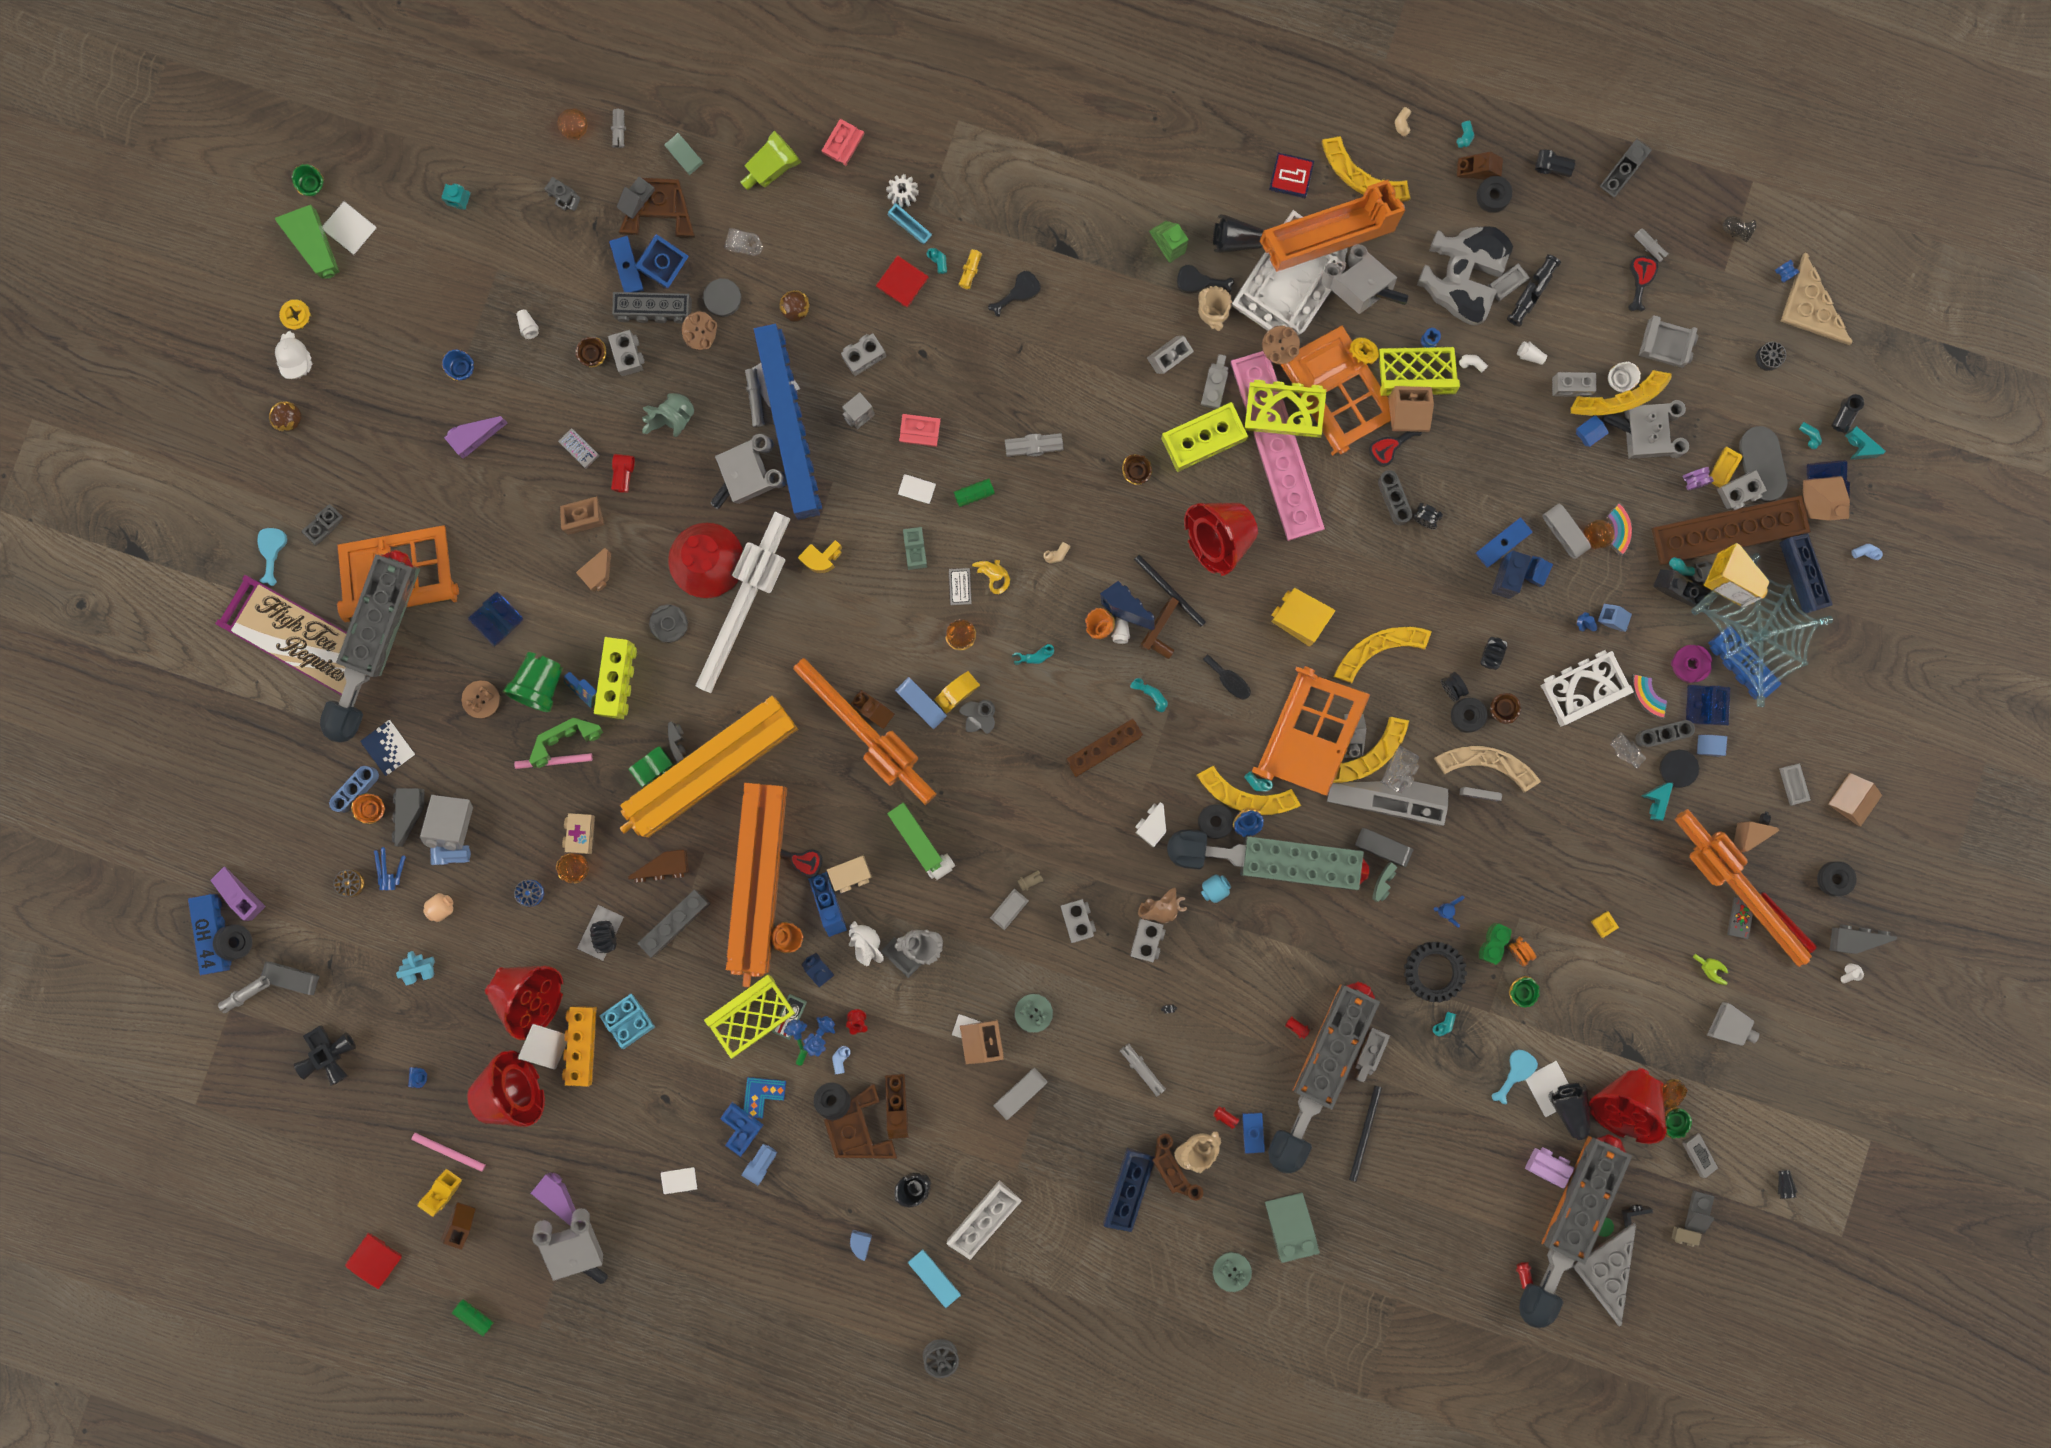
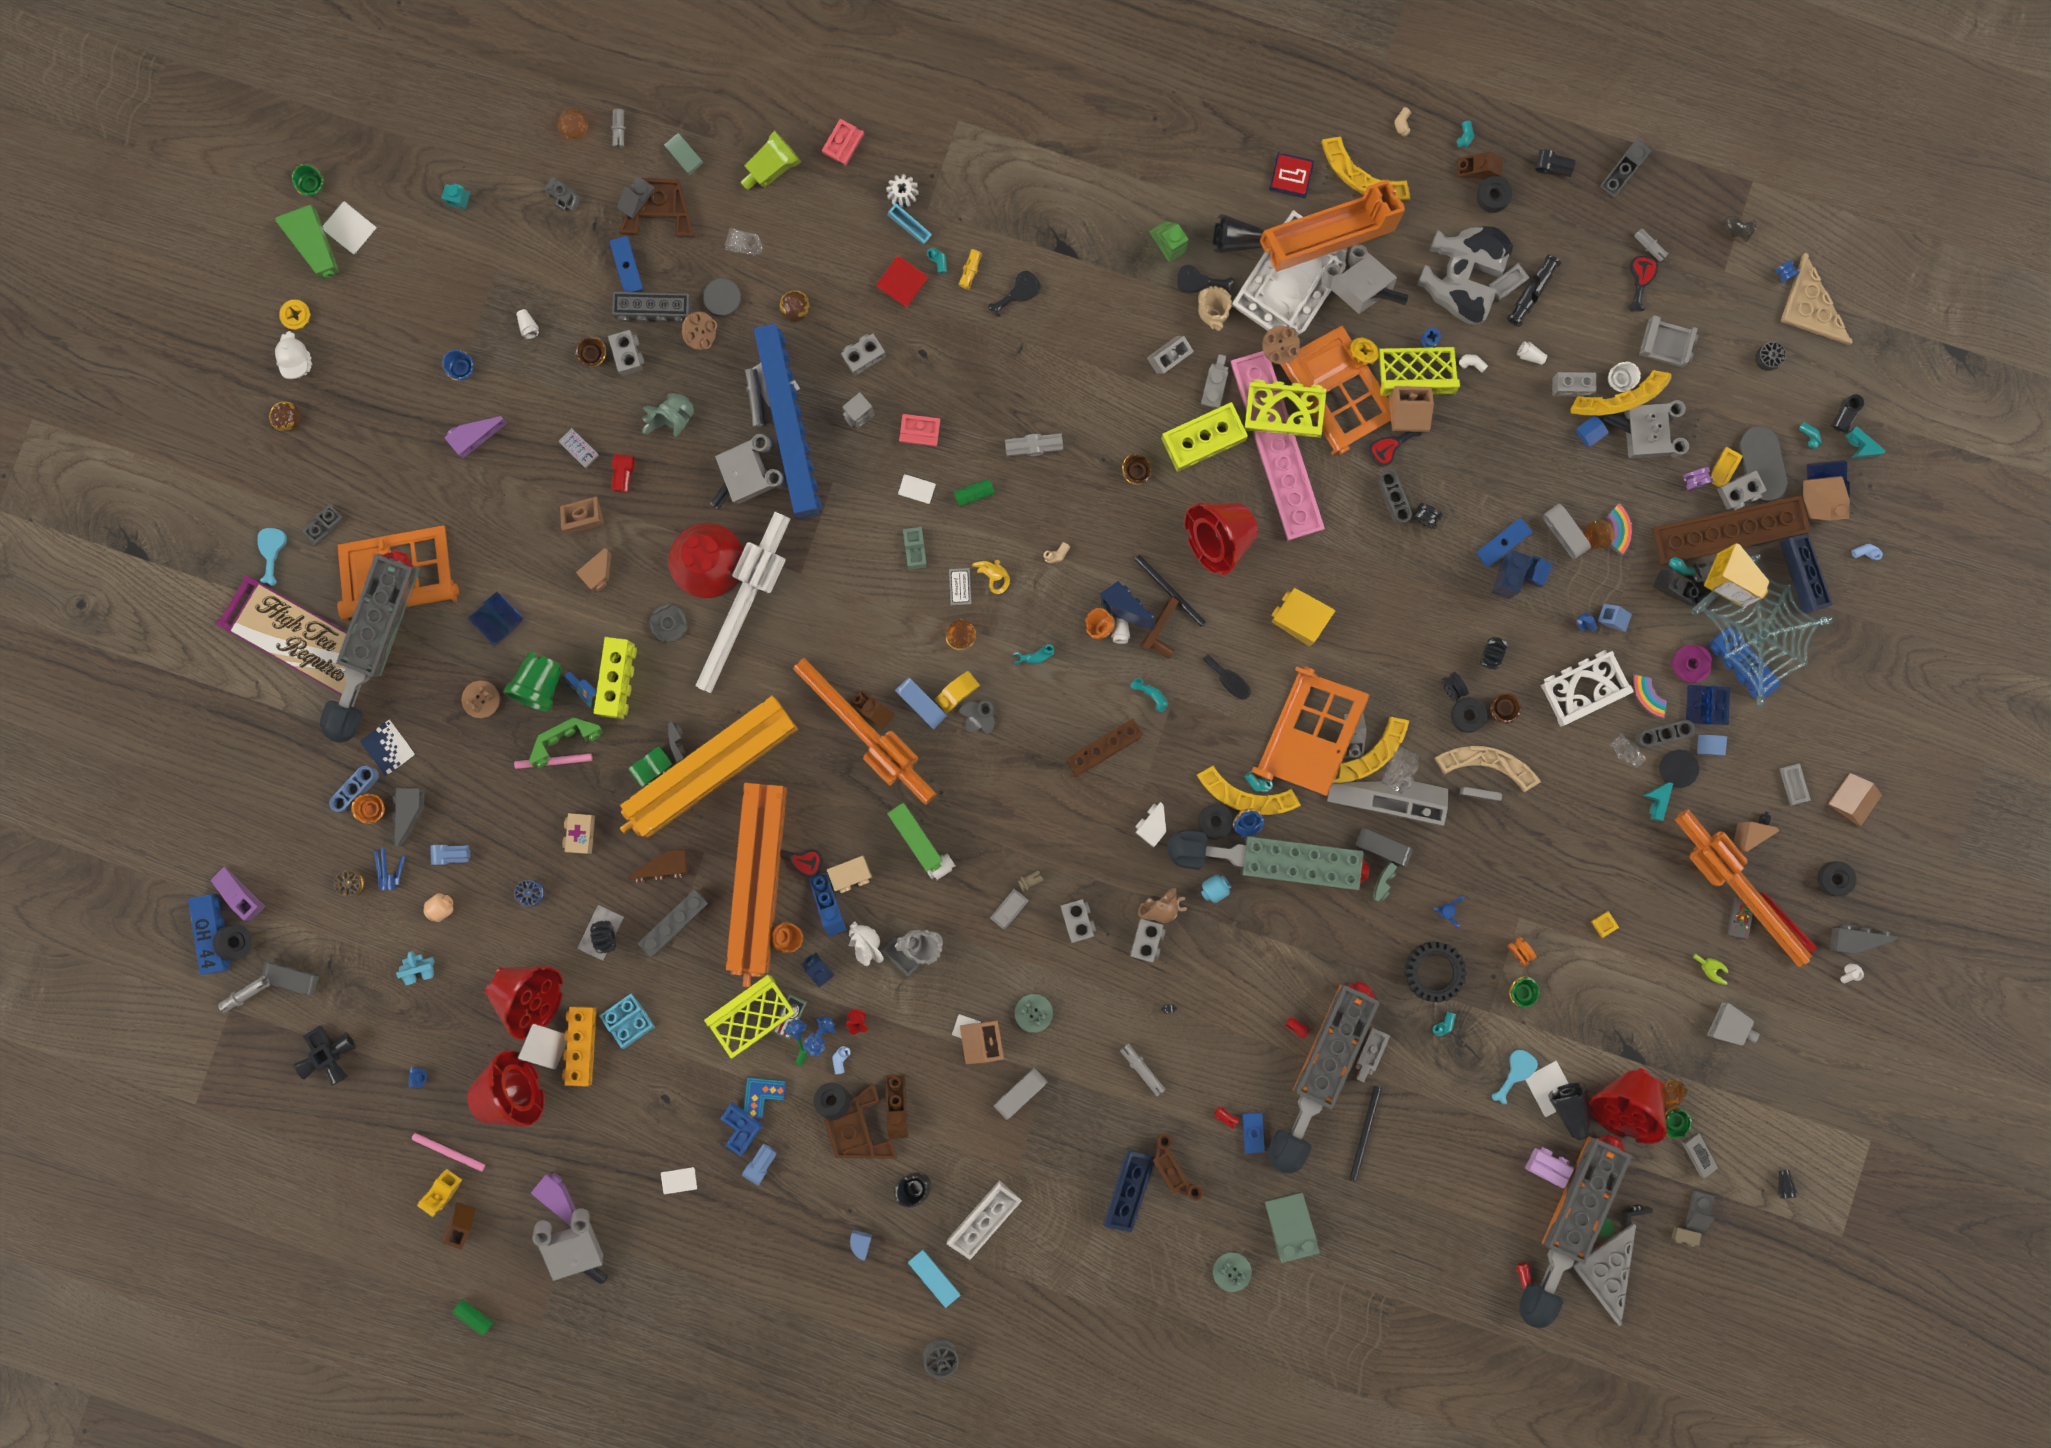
red slope [345,1233,402,1290] -> none
light grey brick [420,795,473,850] -> none
clear orange hair [556,853,589,884] -> none
blue brick [634,234,689,289] -> none
yellow brick [798,540,842,573] -> none
tan hair [1174,1131,1221,1173] -> none
yellow tile [1334,627,1432,684] -> none
green brick [1479,923,1512,965] -> none

